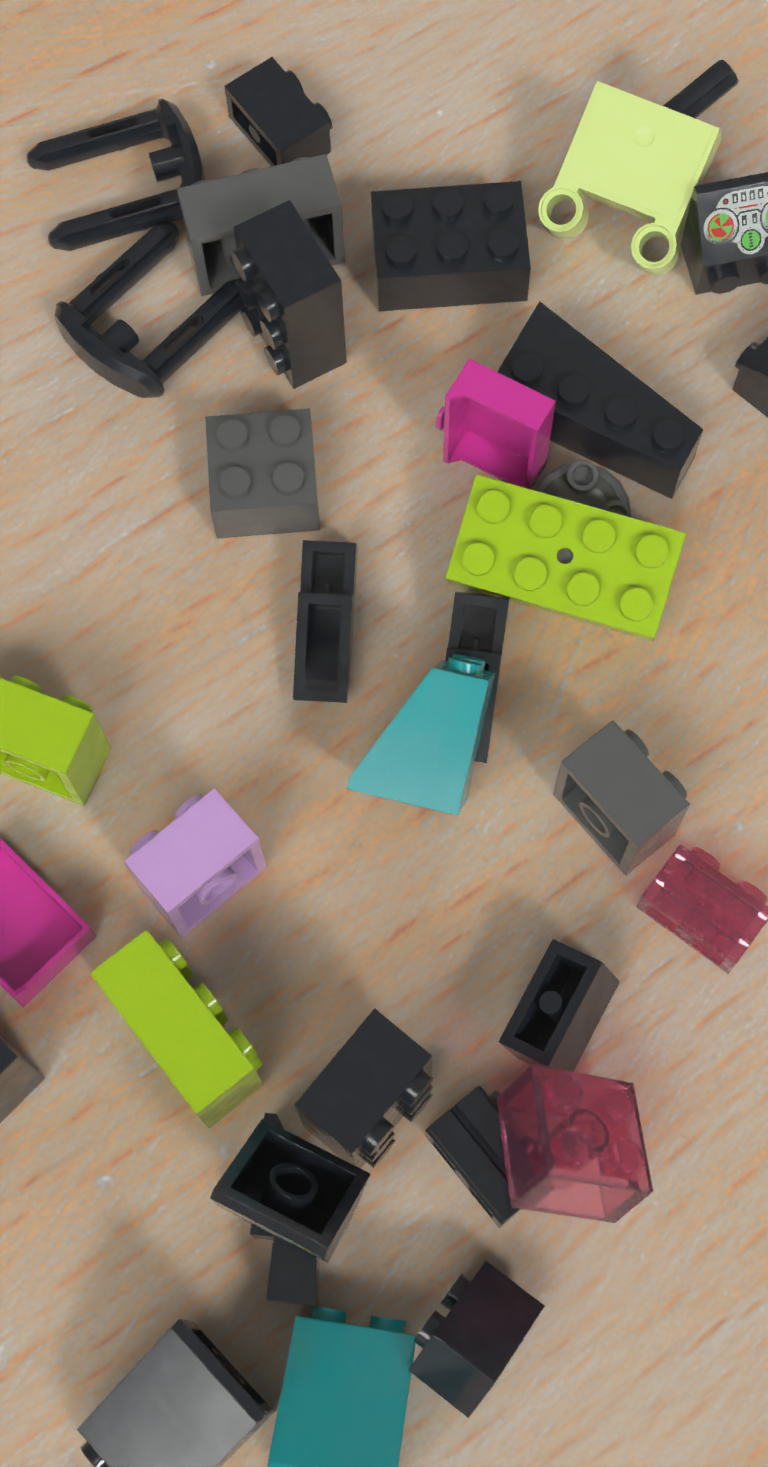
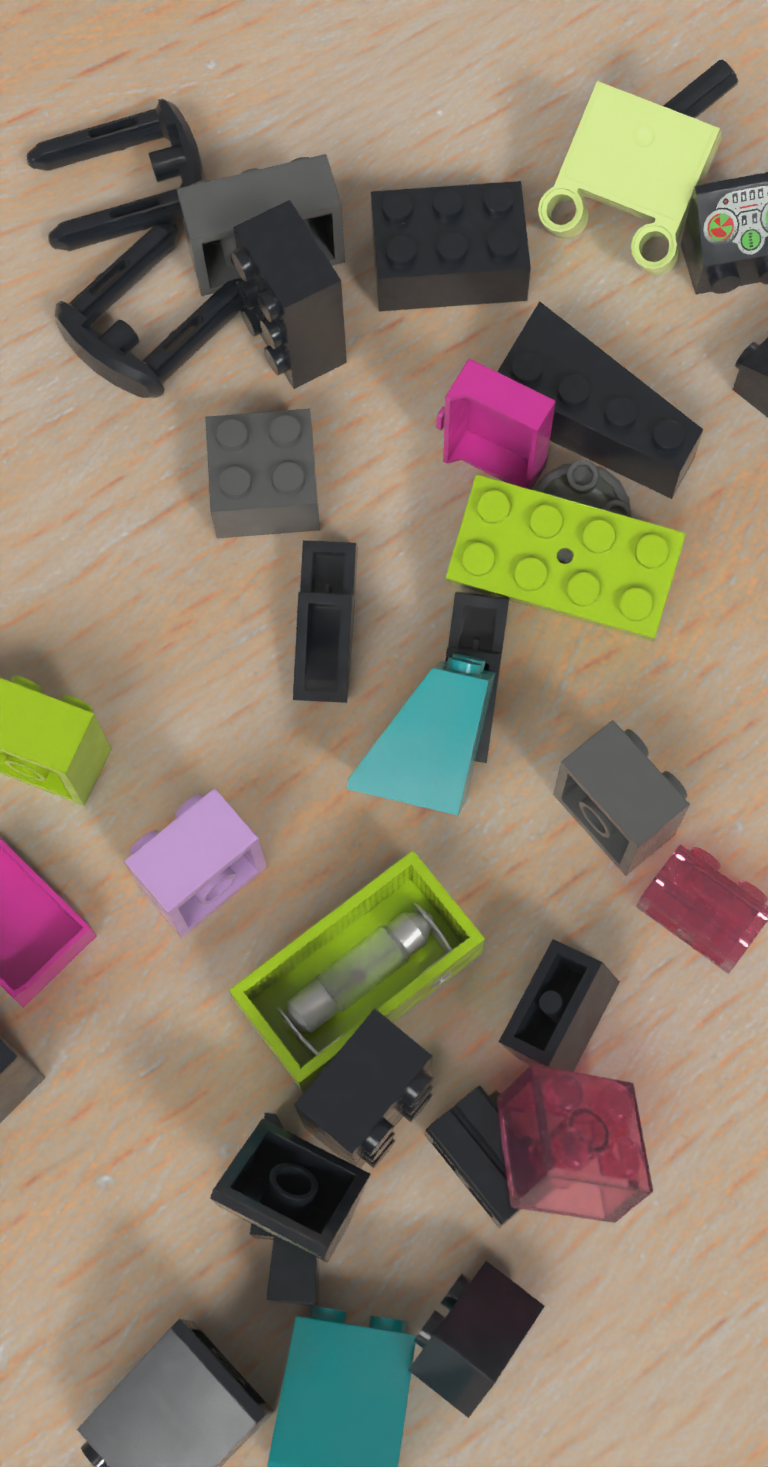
lime brick [90,929,264,1128] -> none
black brick [224,57,332,167] -> none
none -> lime piece [229,850,485,1093]

